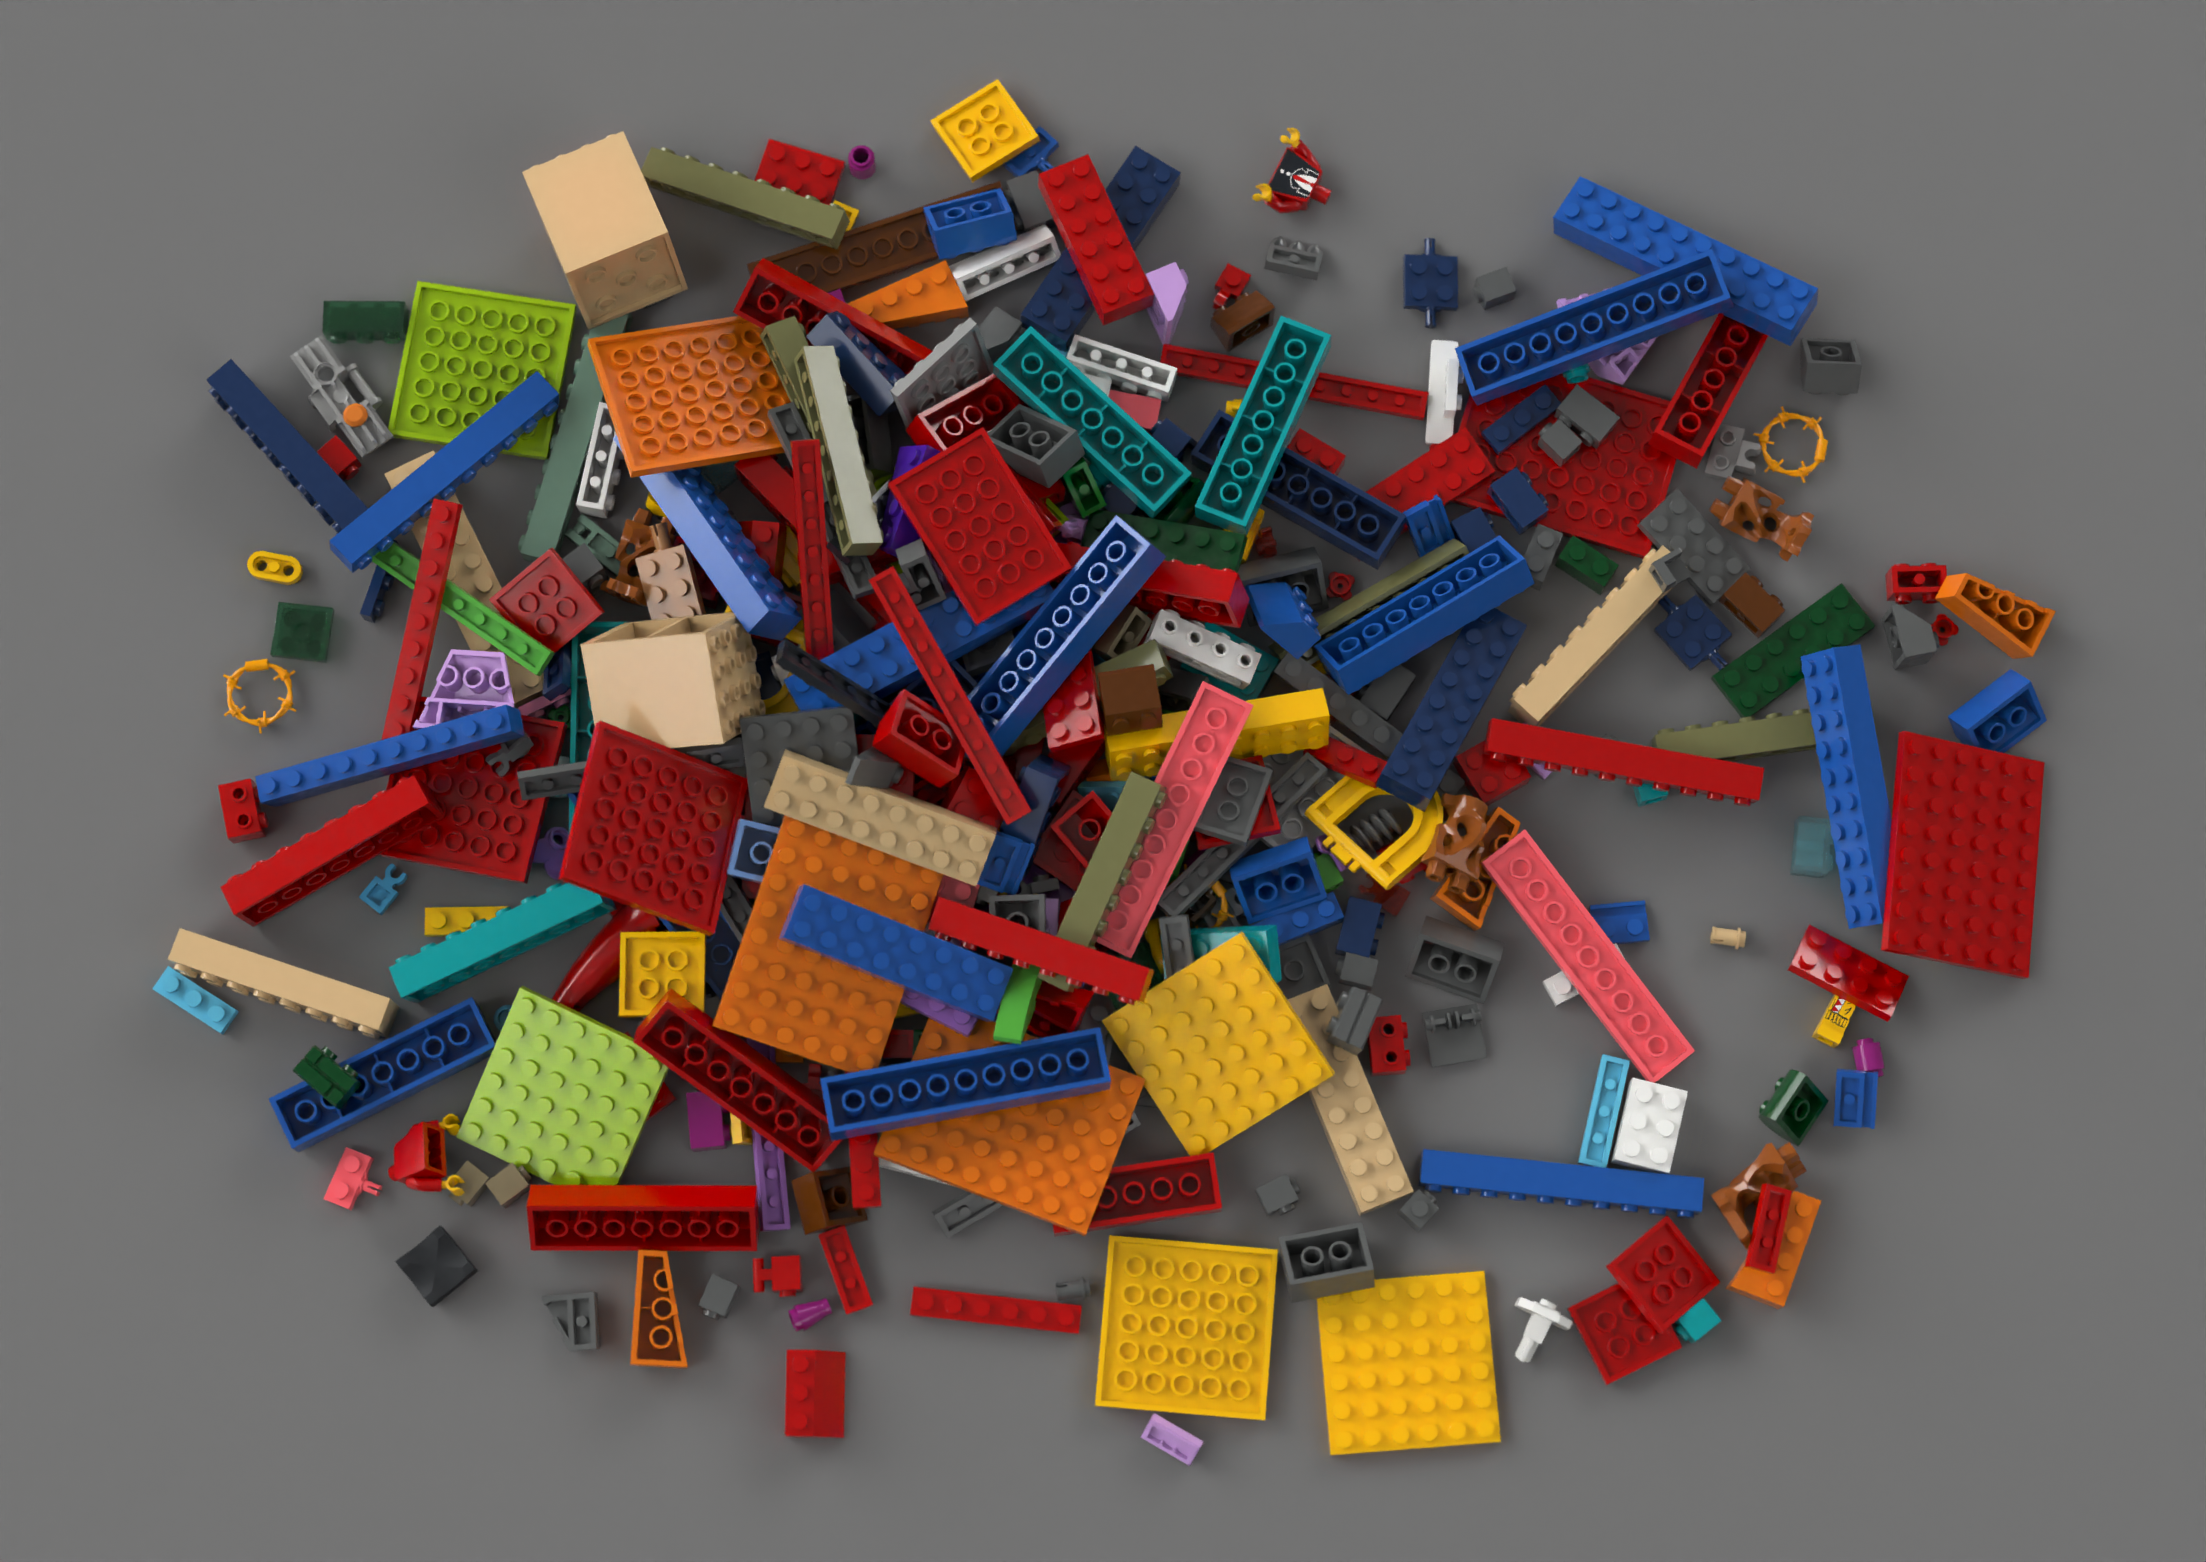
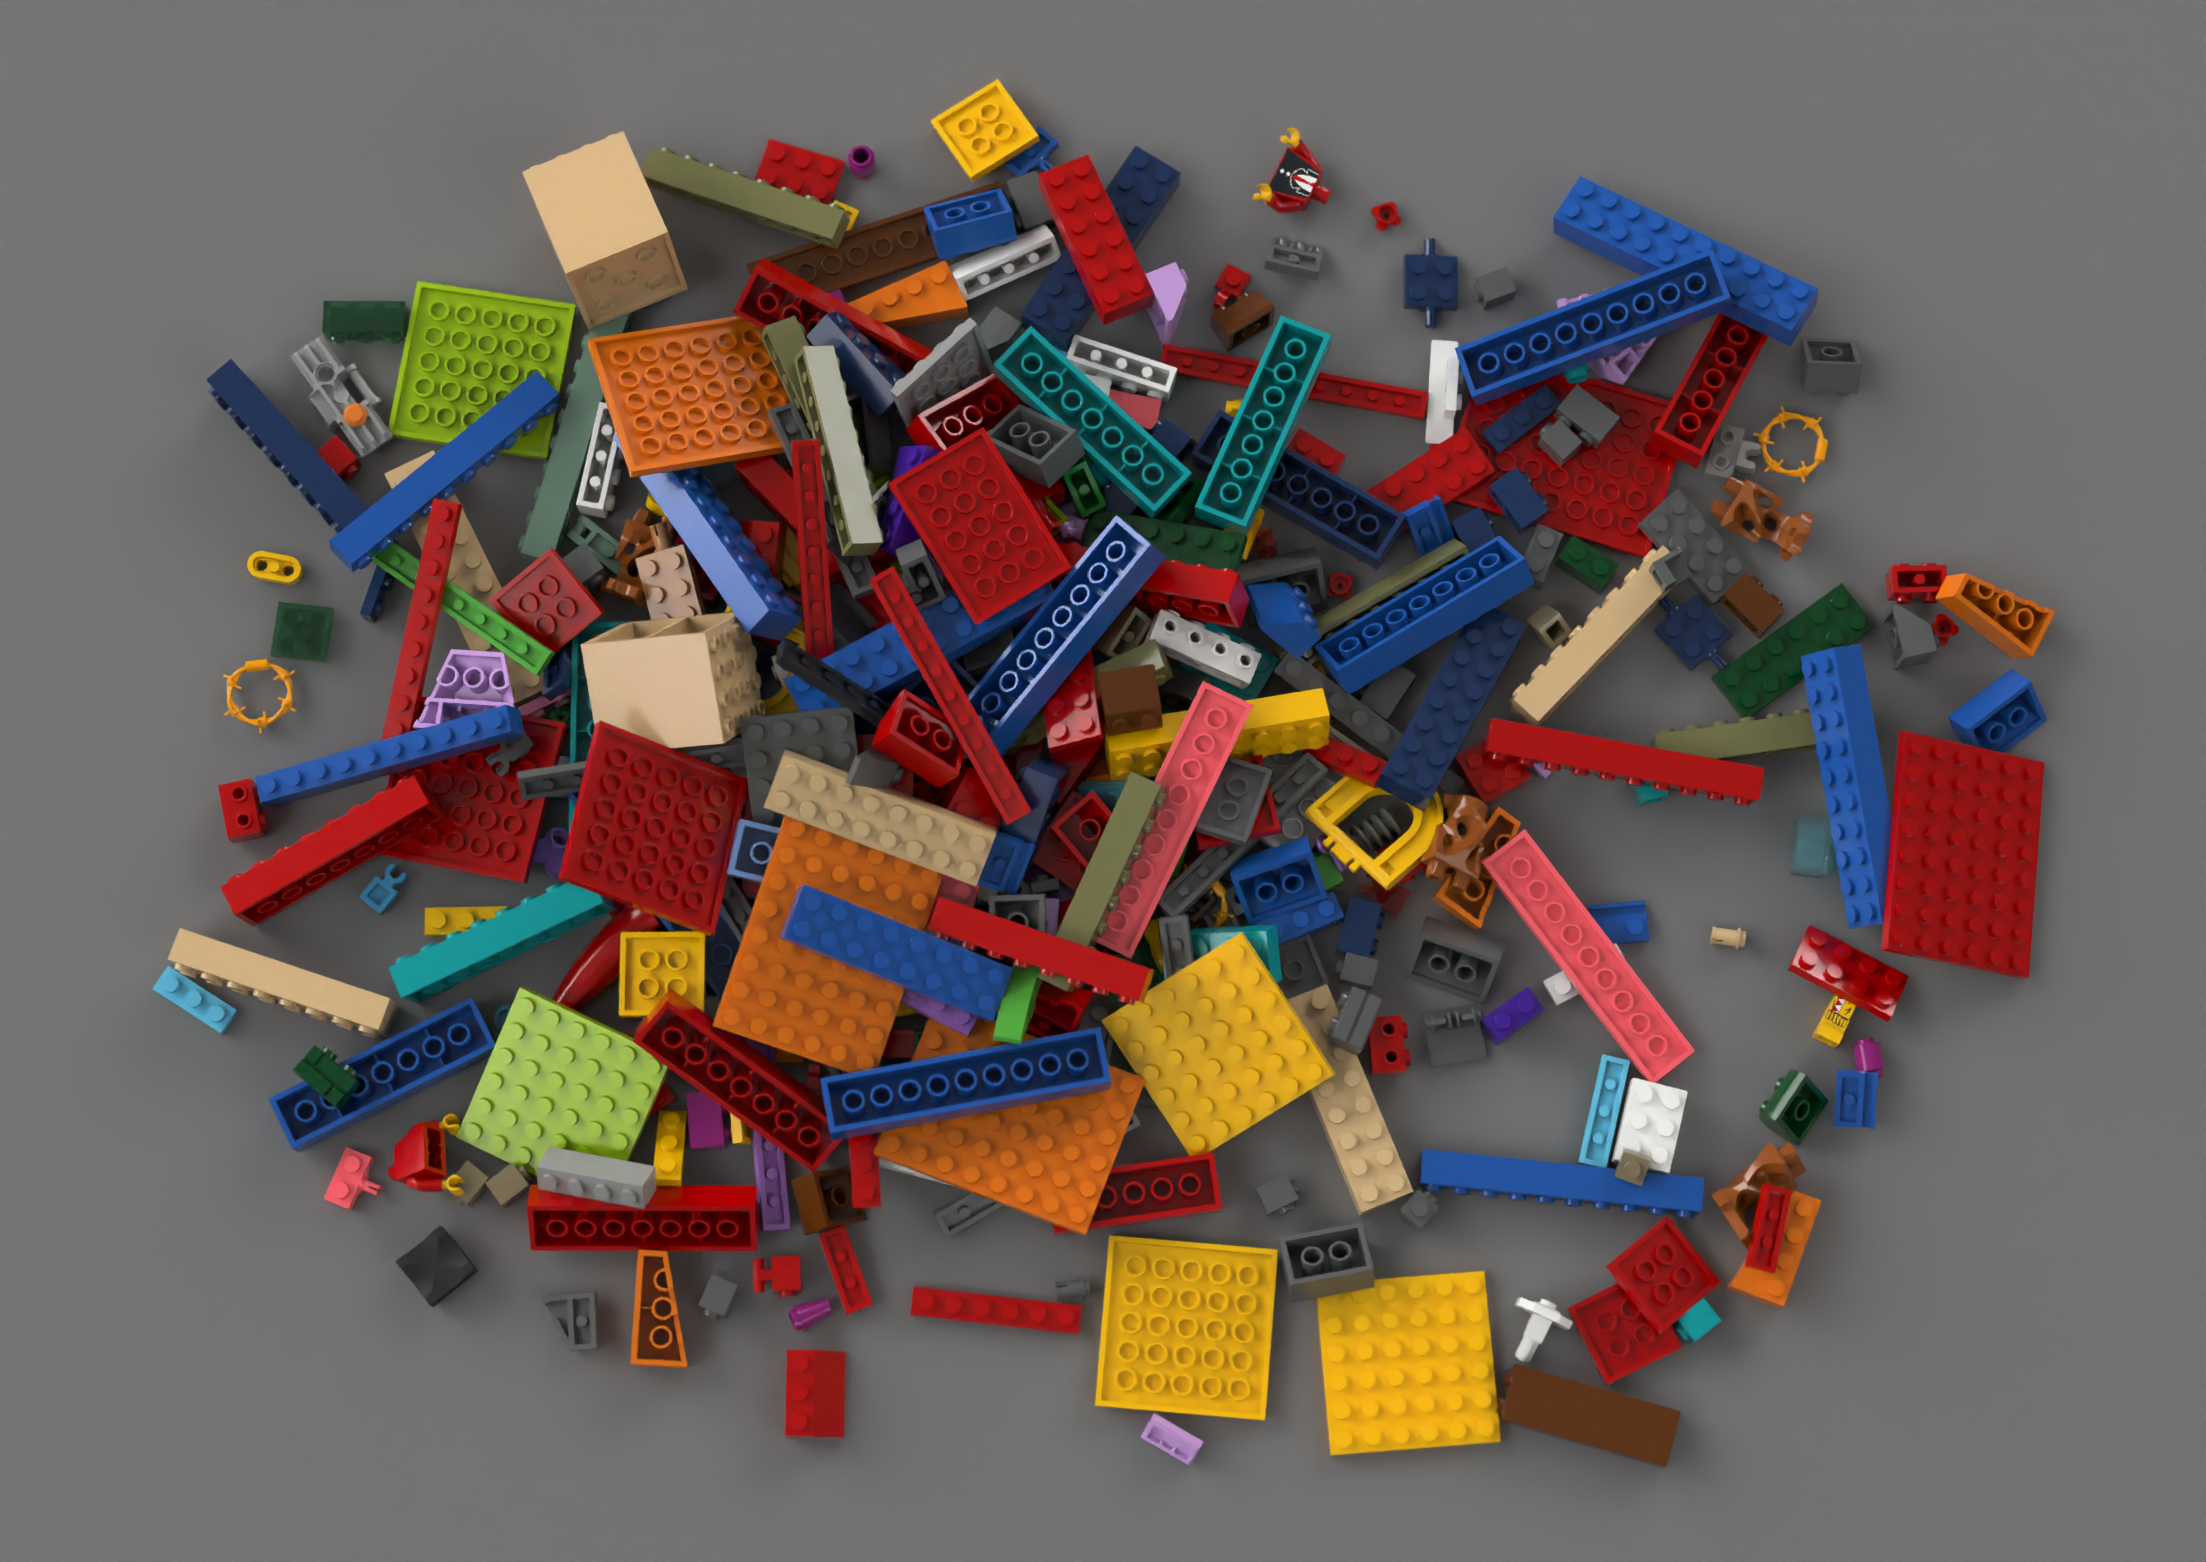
none -> light grey brick [536,1147,657,1209]
none -> yellow plate [654,1110,688,1186]
none -> red plate [1371,201,1401,231]
none -> dark purple brick [1480,987,1544,1046]
none -> reddish brown brick [1495,1364,1681,1468]
none -> dark tan brick [1525,604,1572,650]
none -> dark tan plate [1614,1148,1651,1186]

